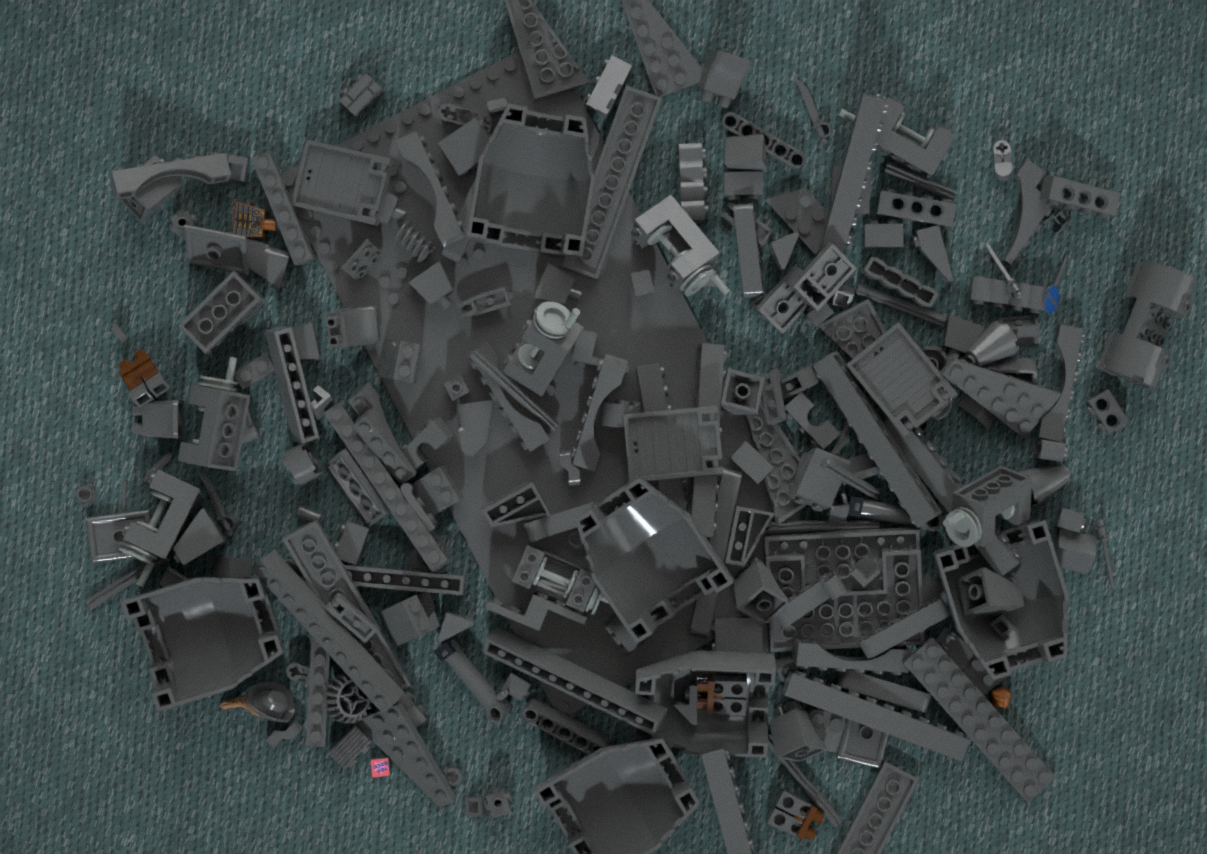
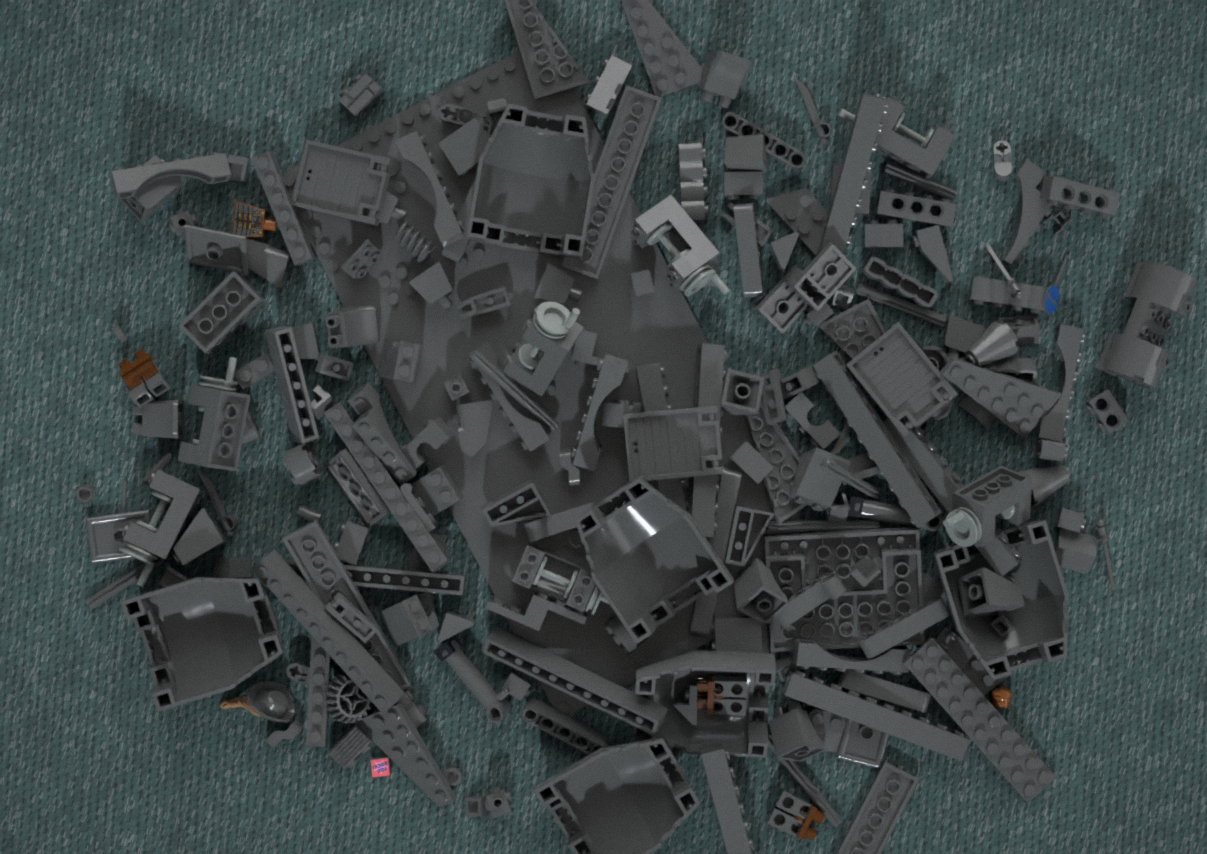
none -> dark grey slope [315,353,354,381]

